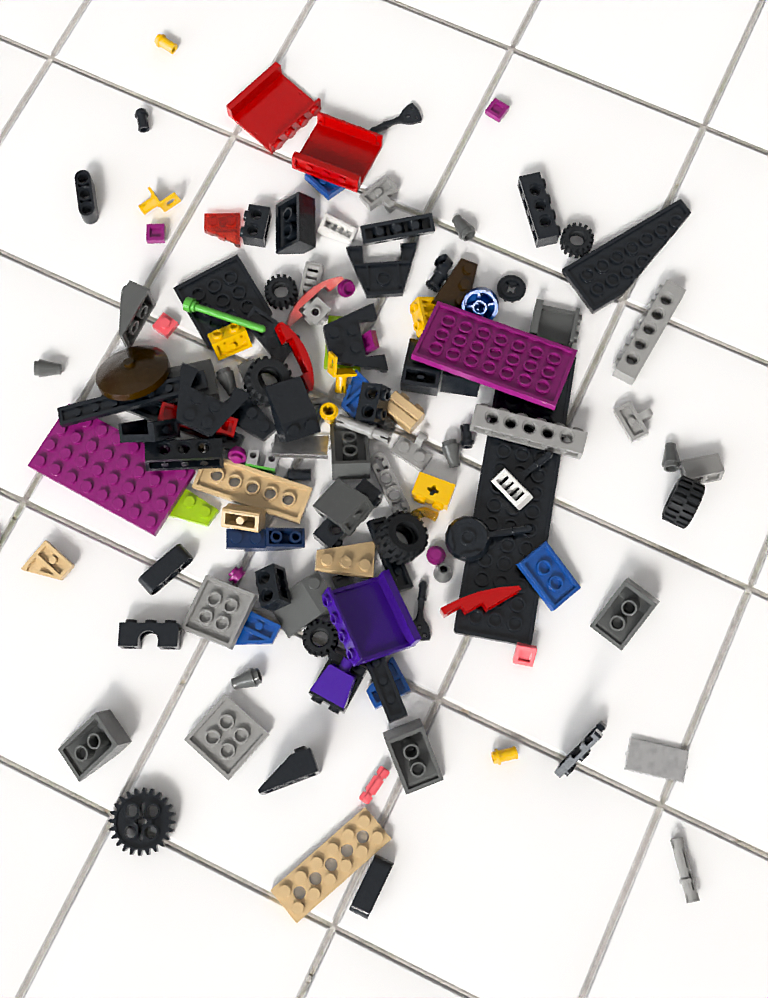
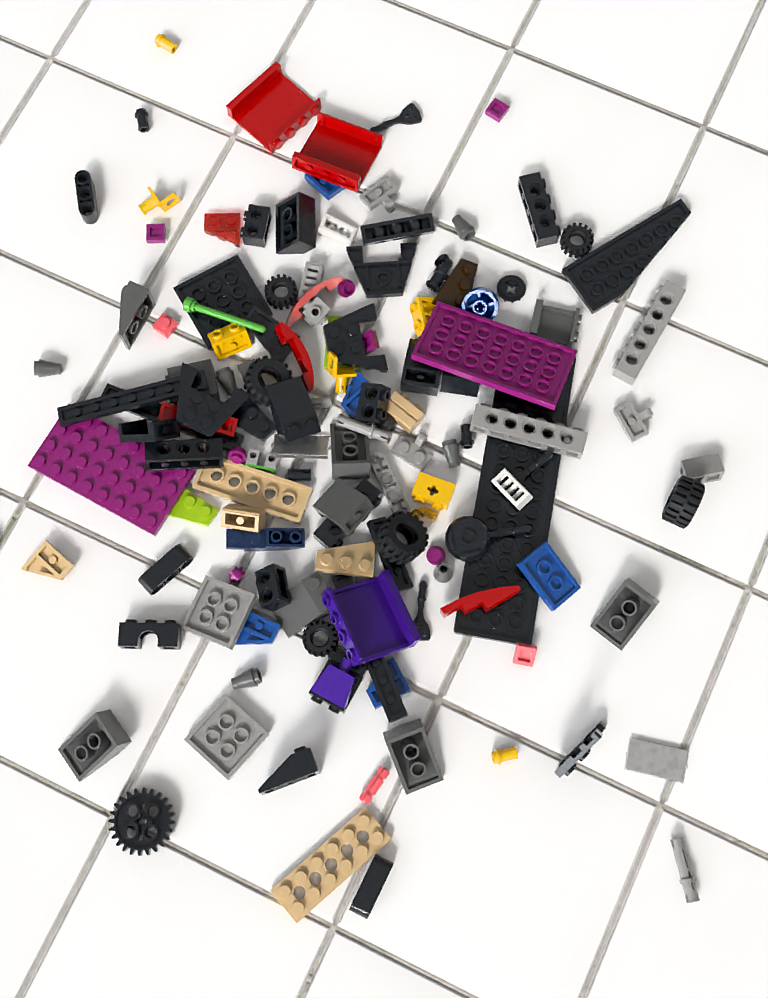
dark brown dish [96,345,171,401] -> none
yellow cone [319,402,338,424] -> none
dark grey cone [661,442,681,472] -> none

